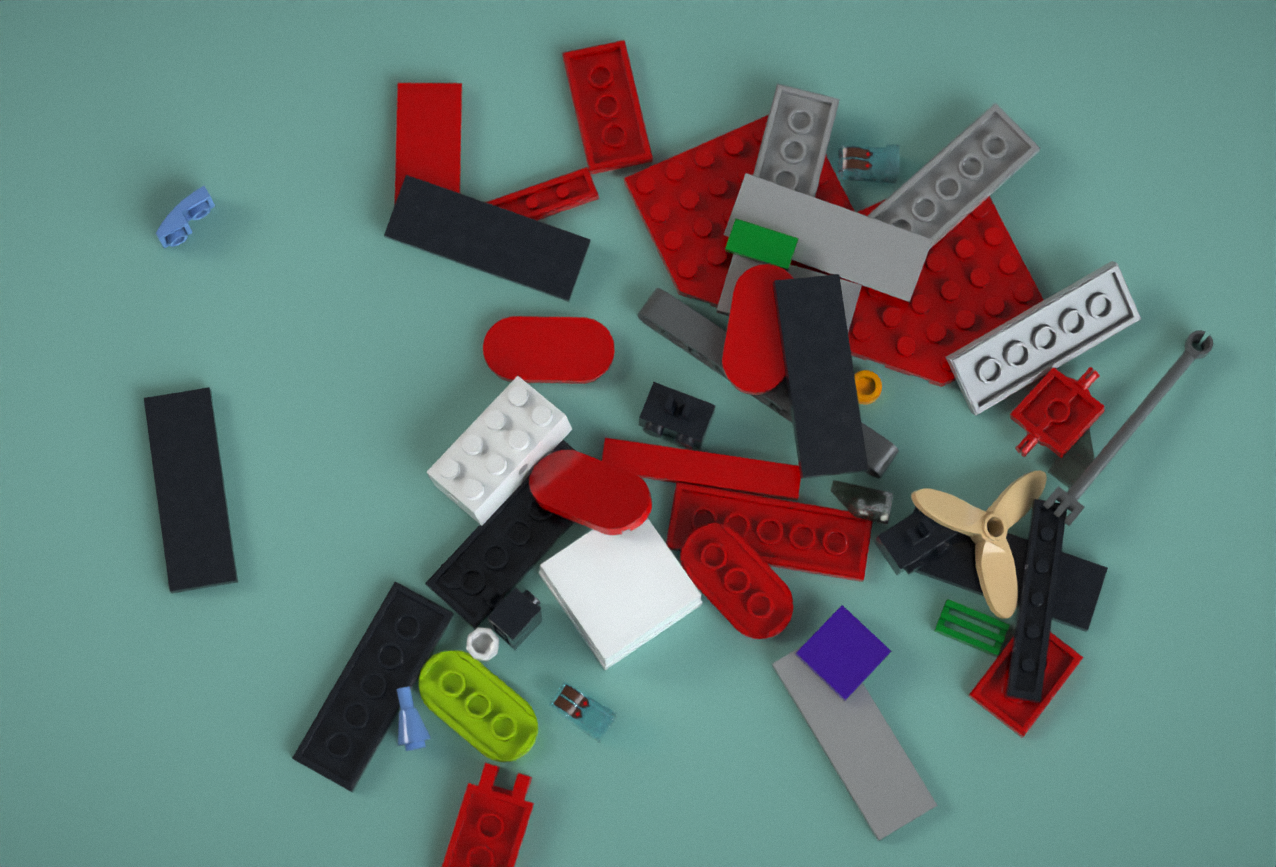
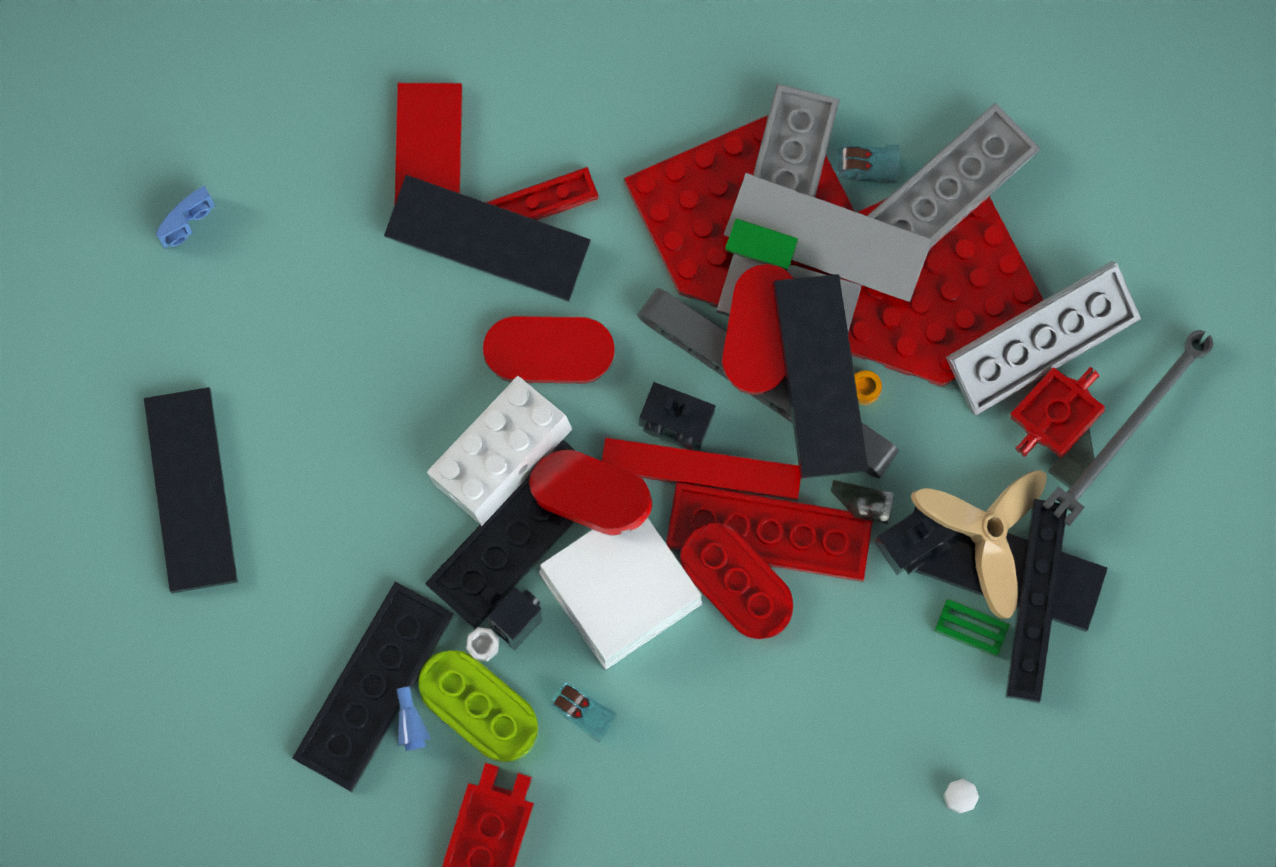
red tile [562,40,653,175] -> none
light grey tile [772,646,937,841] -> none
dark purple tile [795,605,892,702] -> none
red tile [968,632,1084,738] -> none
none -> white tile [943,779,979,814]

